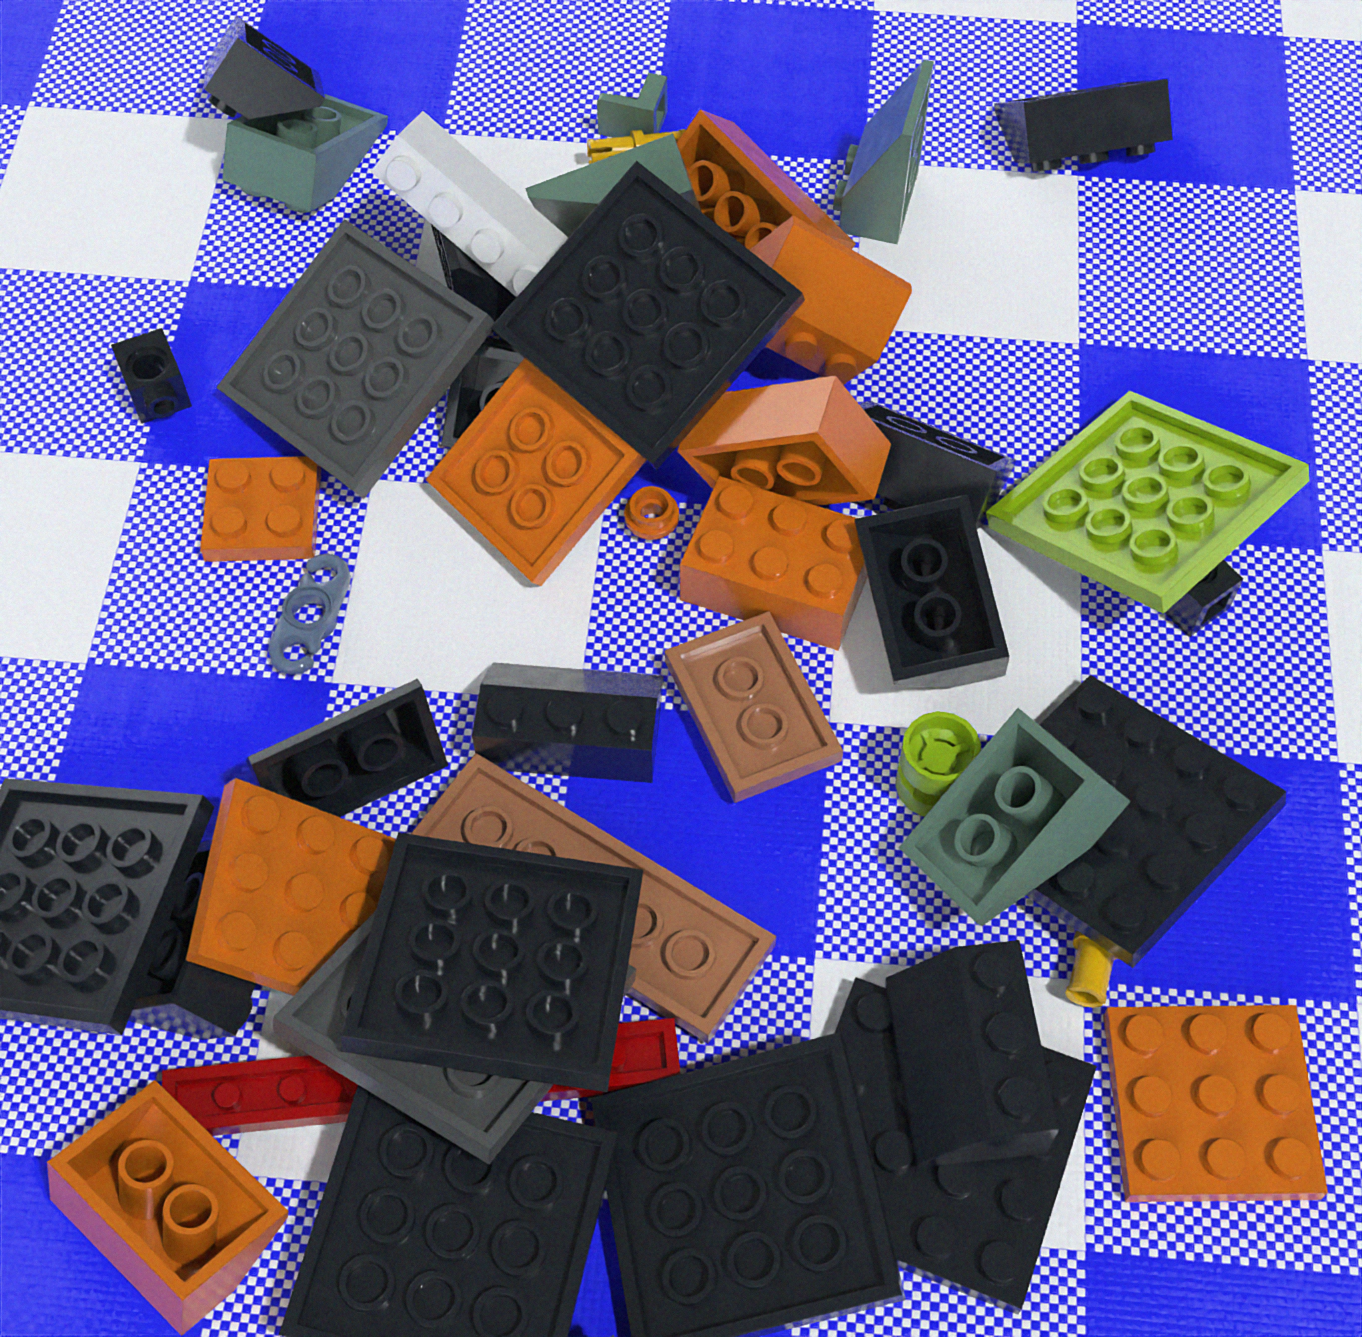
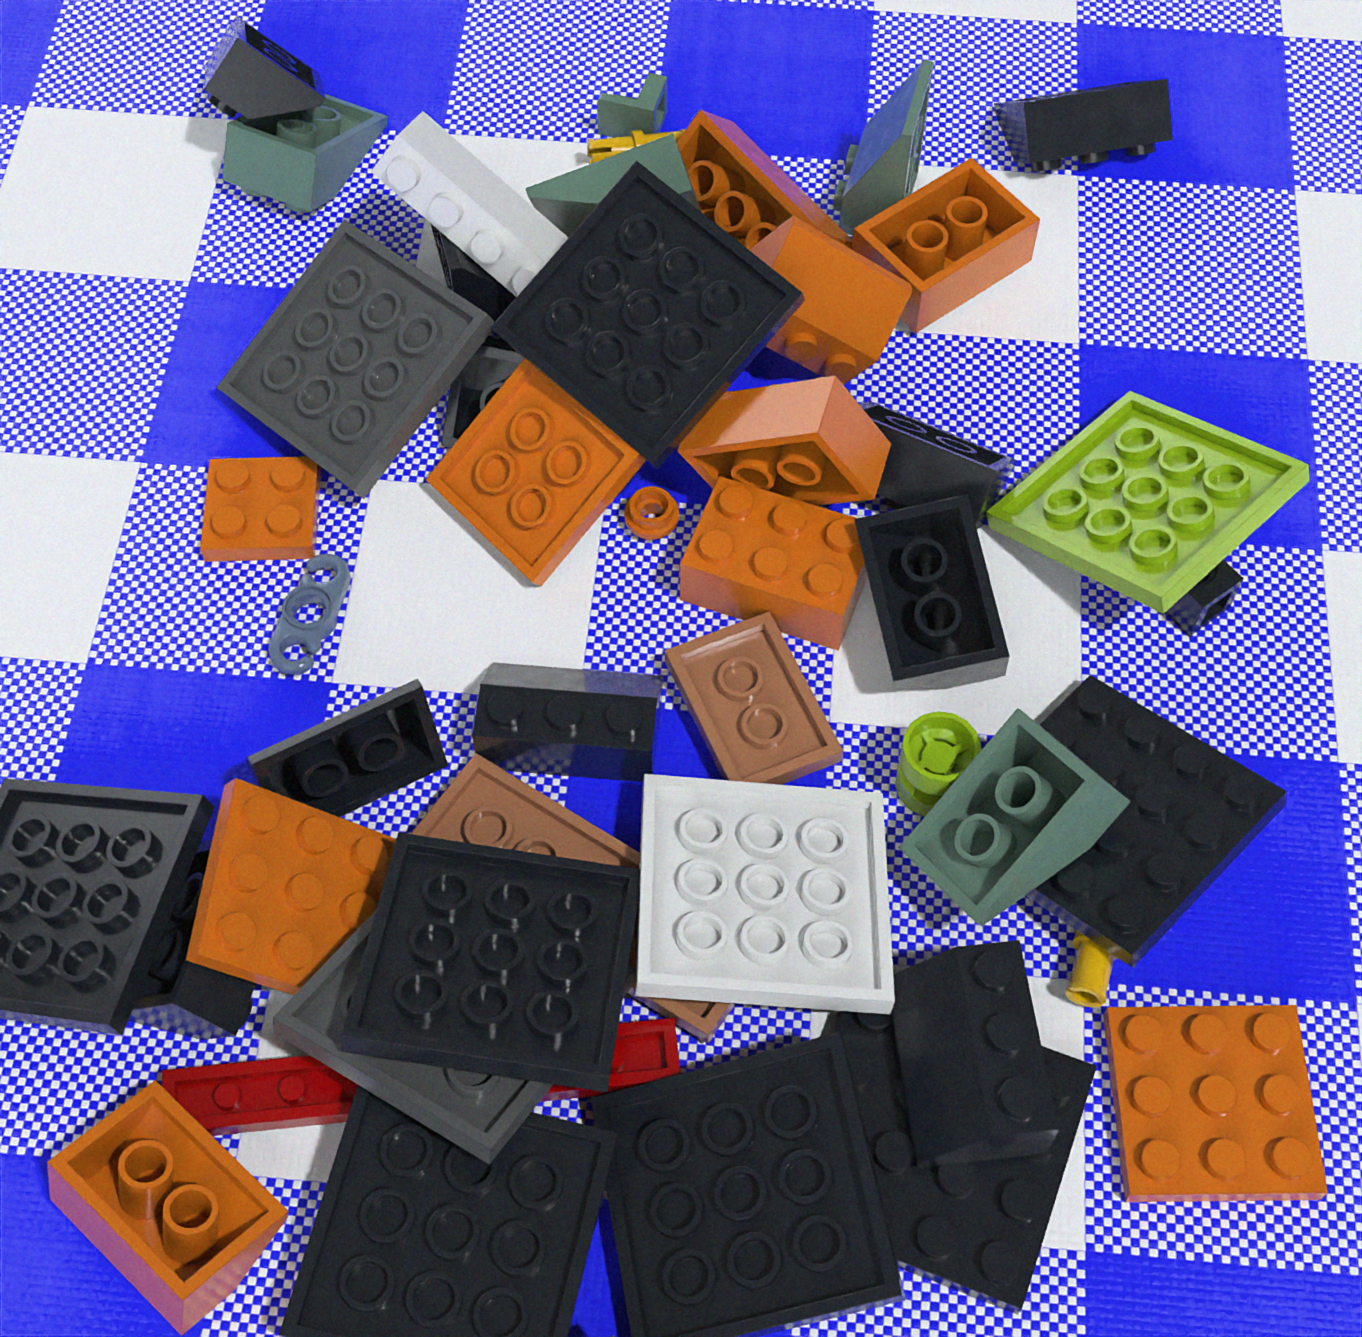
black brick [111,328,192,424] -> none
none -> white plate [635,774,895,1014]
none -> orange brick [852,158,1040,334]

